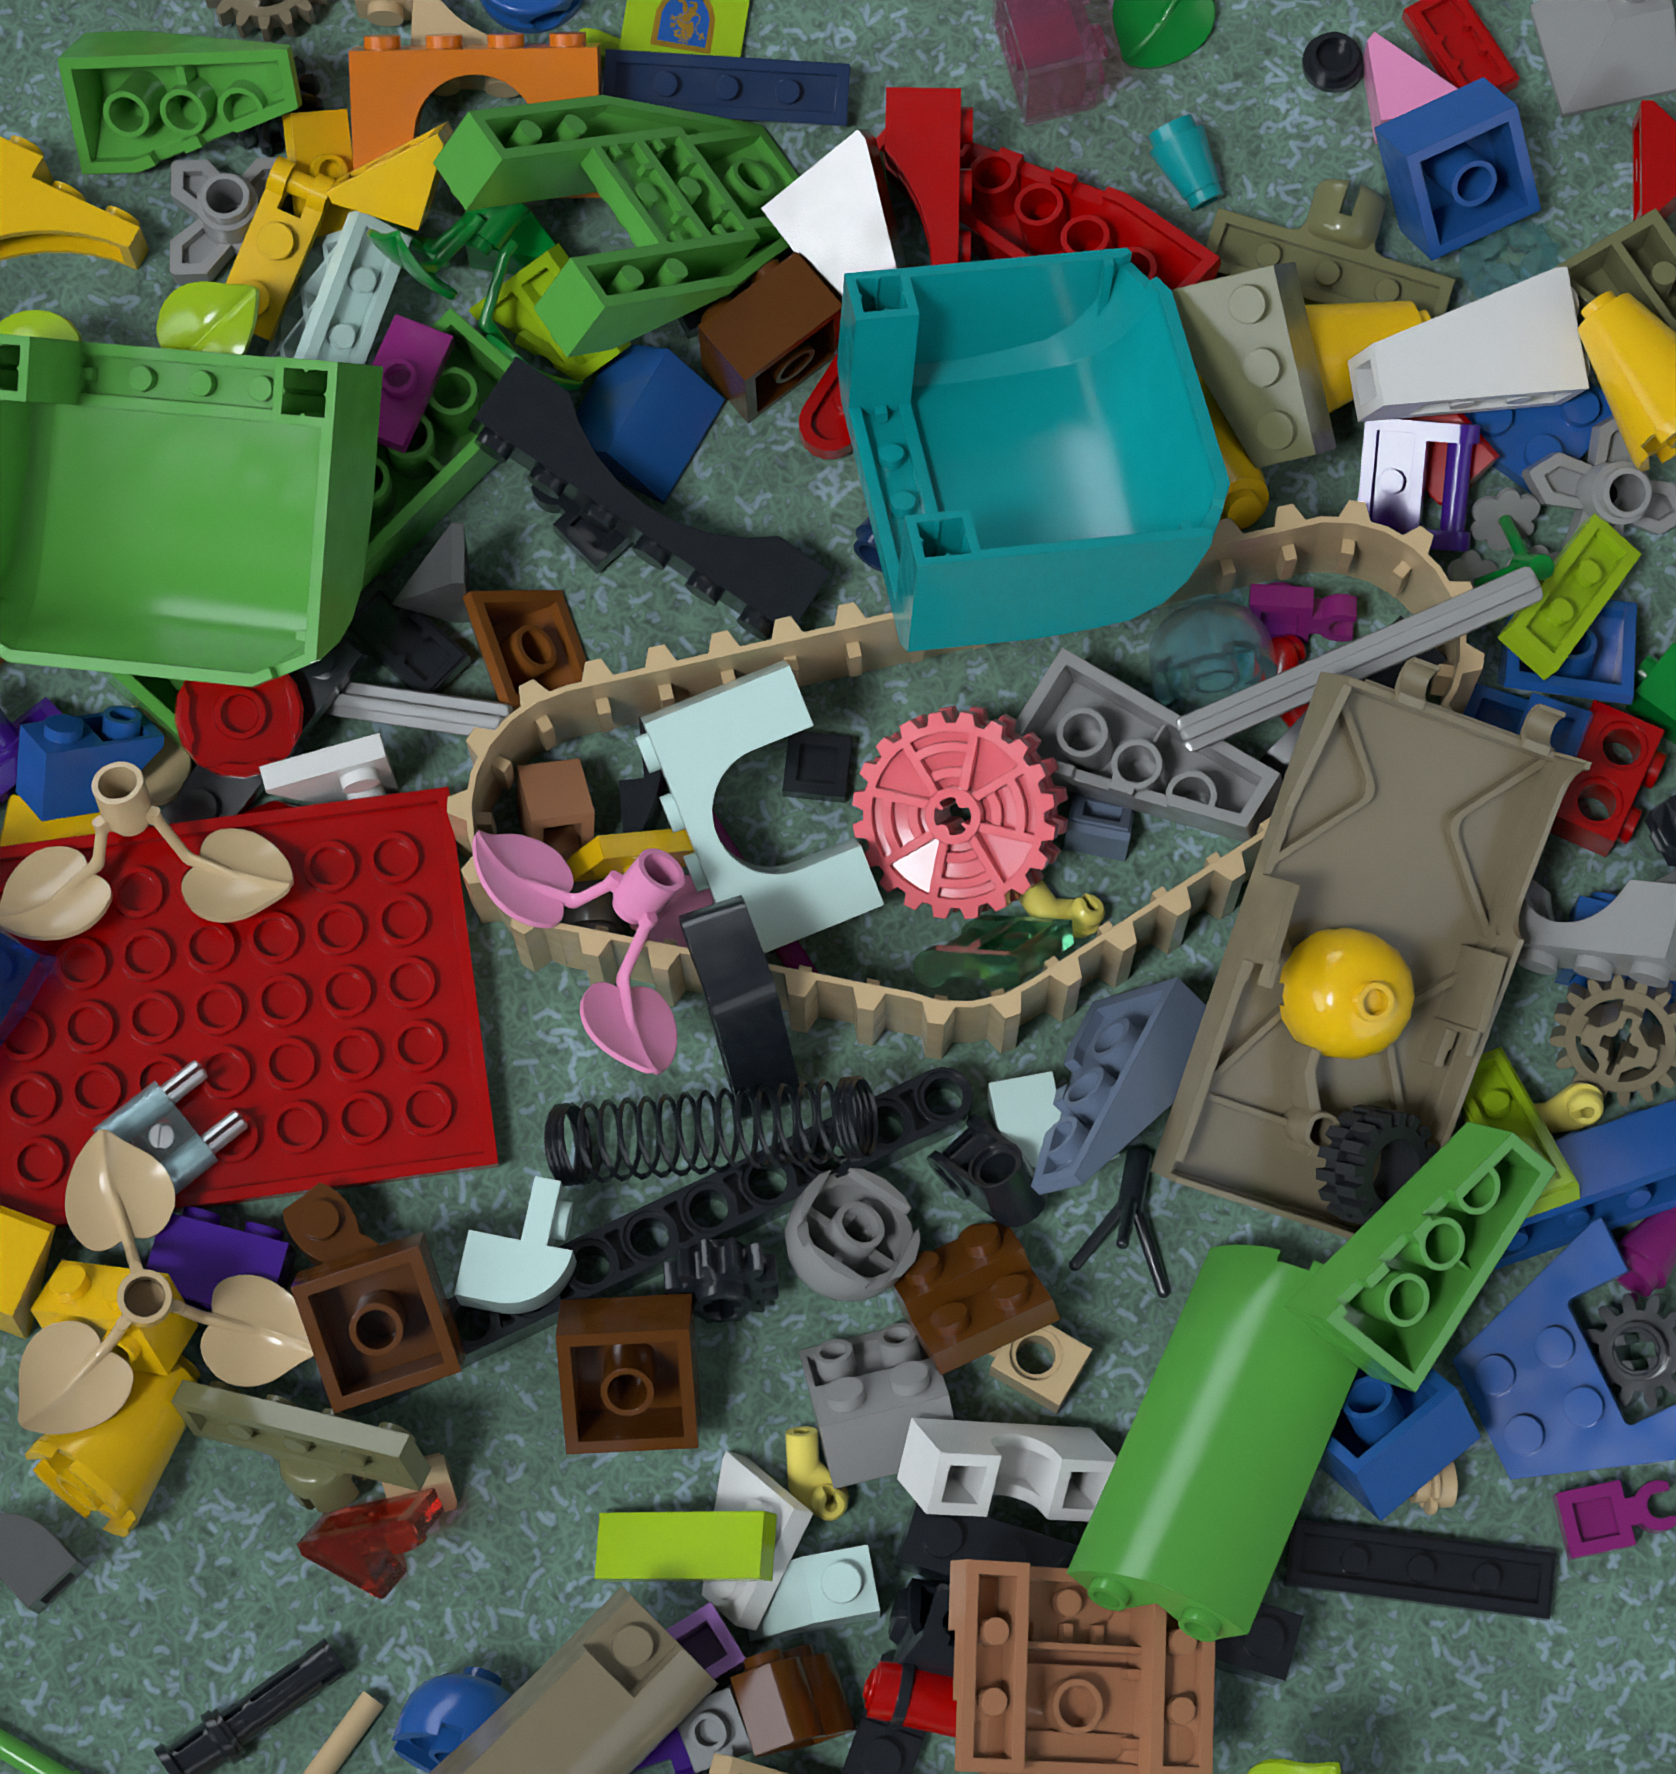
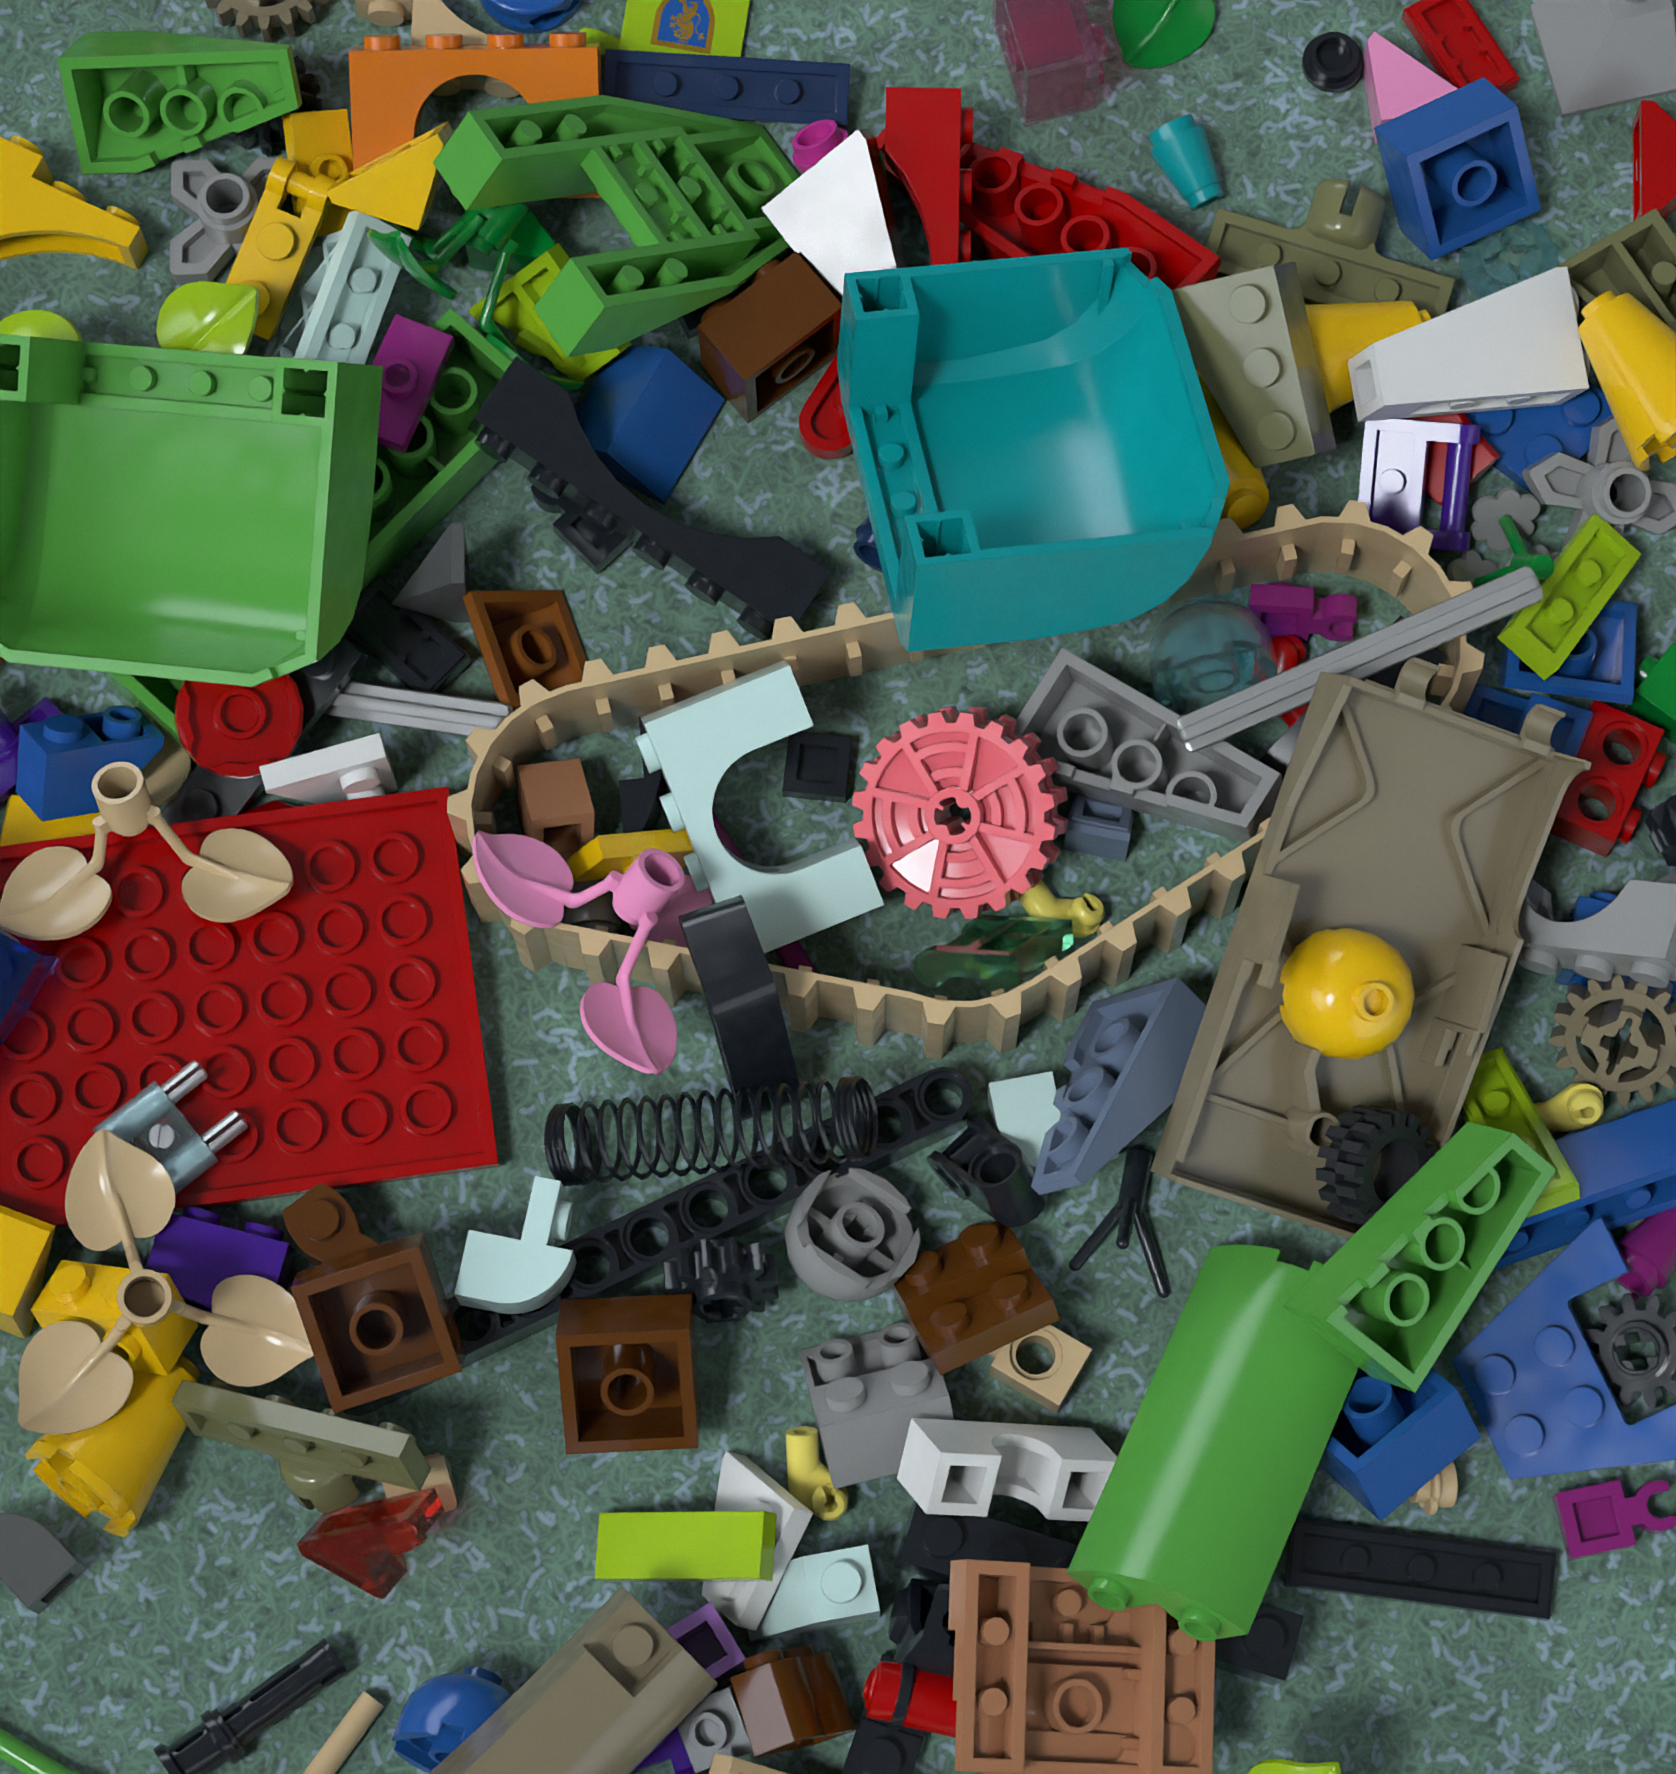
none -> dark pink plate [792,119,849,173]

